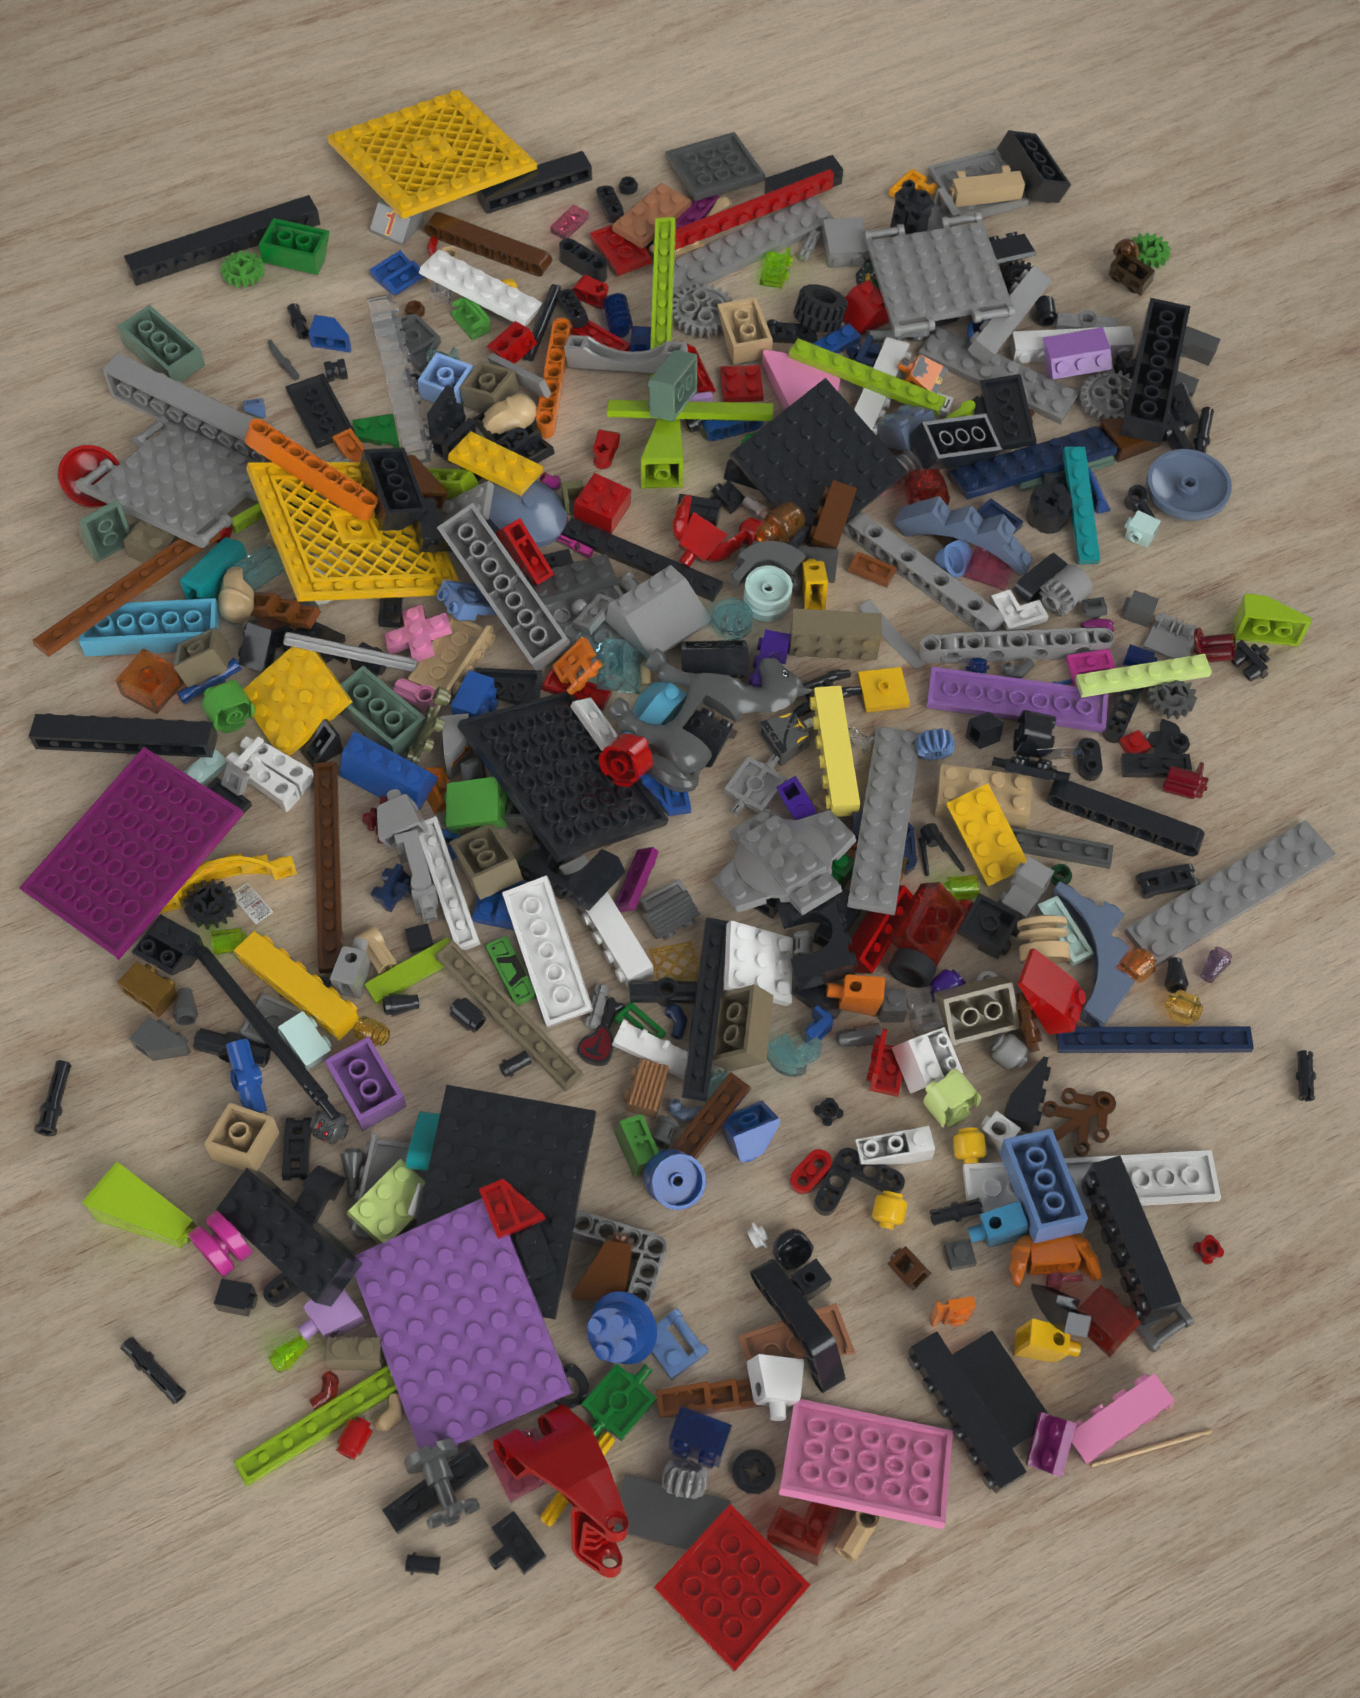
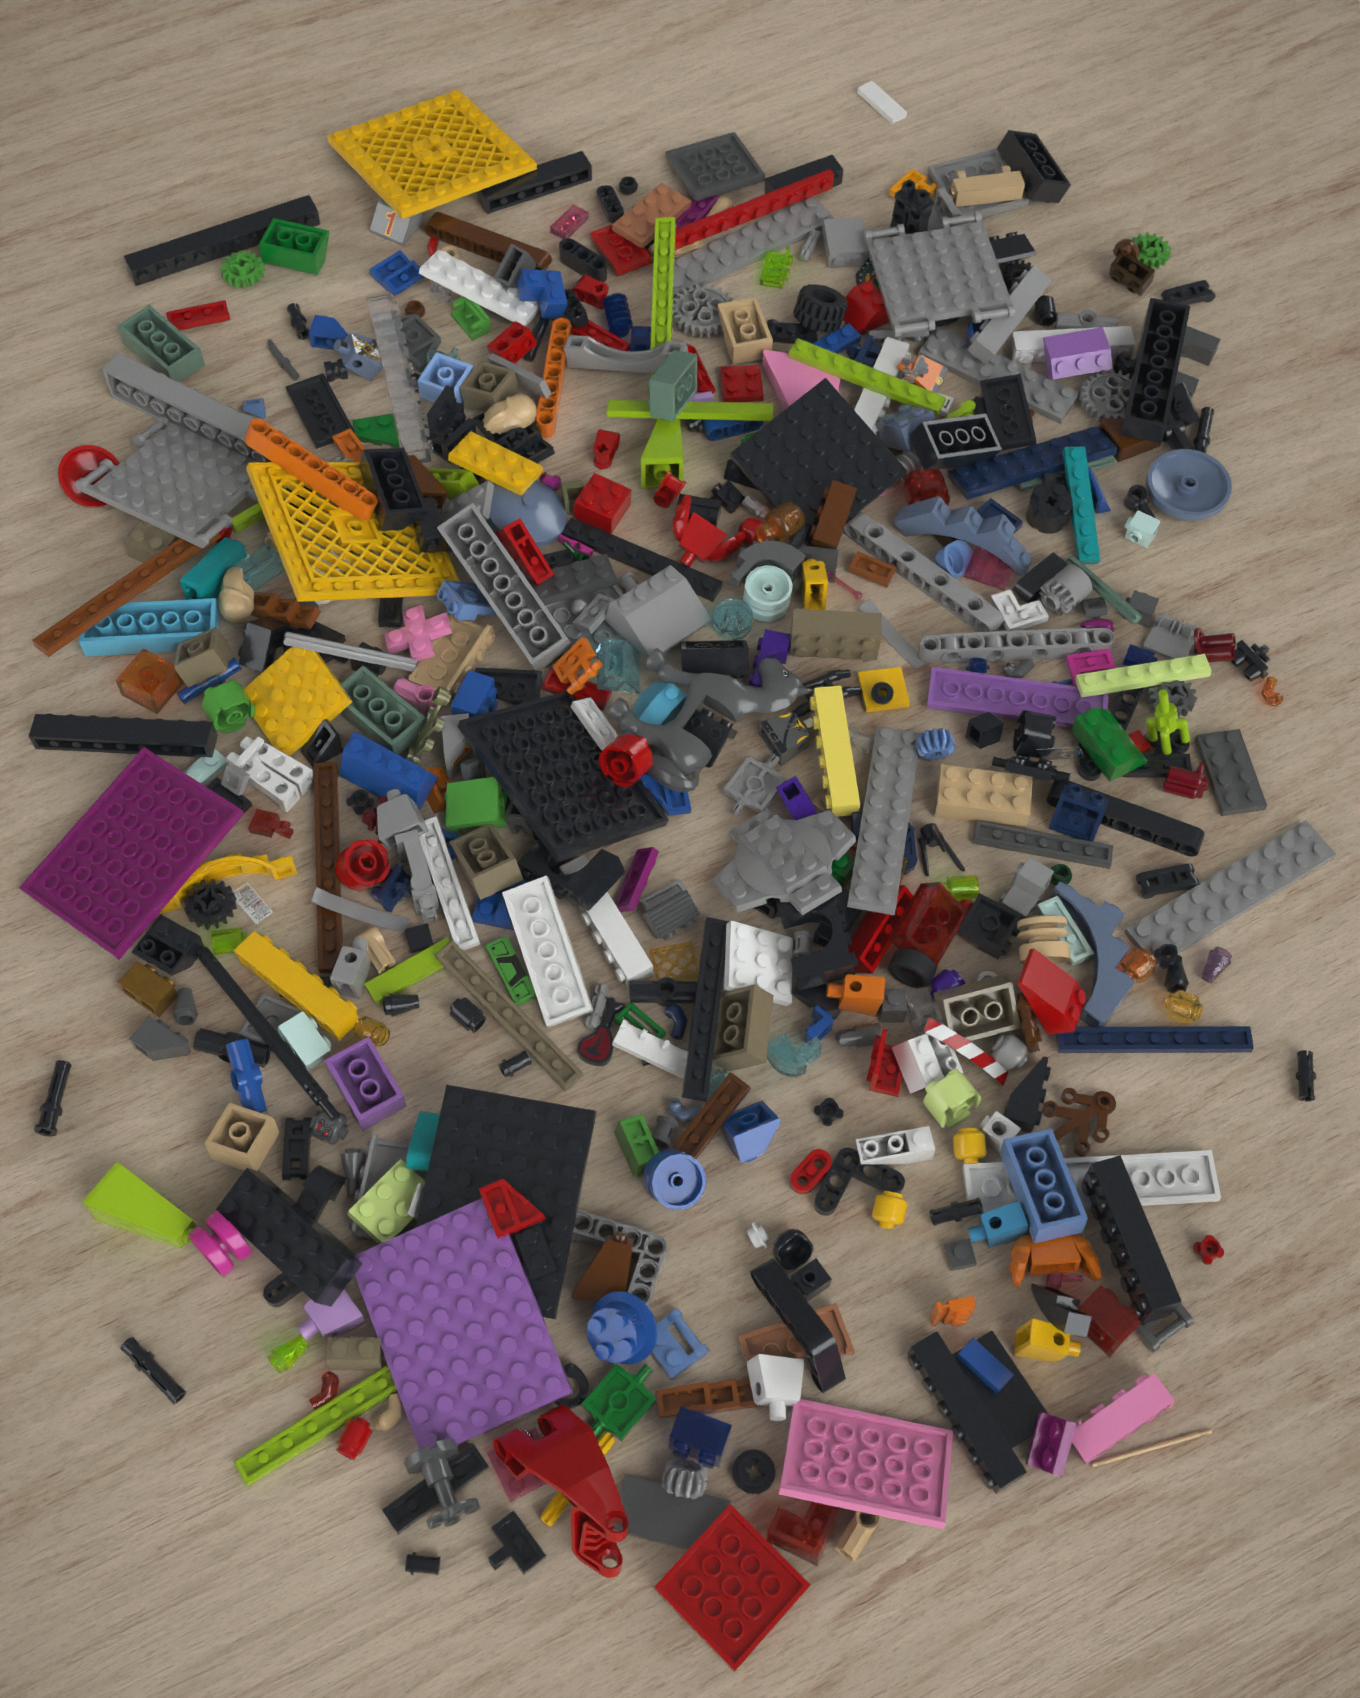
sand green slope [79,499,130,562] -> none
black brick [214,1278,258,1317] -> none
medium nougat brick [623,1059,669,1118] -> none
tan arm [639,659,653,686] -> none
reddish brown brick [887,1246,932,1291] -> none
yellow plate [945,783,1027,887] -> none
lime slope [1233,594,1312,647] -> none
none -> red plate [166,300,231,331]
none -> clear red plate [248,809,294,839]
none -> light grey sticker [311,887,410,933]
none -> sand blue torso [333,333,383,381]
none -> red brick [335,839,390,892]
none -> black plate [346,790,374,815]
none -> dark grey torso [494,243,536,288]
none -> blue brick [516,269,568,319]
none -> dark green hand [562,541,590,562]
none -> red piece [653,470,687,508]
none -> clear pink hinge [826,570,863,600]
none -> white tile [857,81,907,125]
none -> black plate [871,682,894,705]
none -> clear hand [901,367,929,383]
none -> sticker [924,1018,1008,1086]
none -> blue slope [956,1338,1014,1395]
none -> clear tile [1012,349,1034,371]
none -> dark blue plate [1048,784,1109,842]
none -> sand green axle [1066,556,1142,624]
none -> green slope [1071,707,1147,782]
none -> lime plant [1146,689,1190,755]
none -> black plate [1154,944,1182,969]
none -> black plate [1161,280,1216,305]
none -> dark grey plate [1195,729,1267,816]
none -> clear orange arm [1261,677,1283,707]

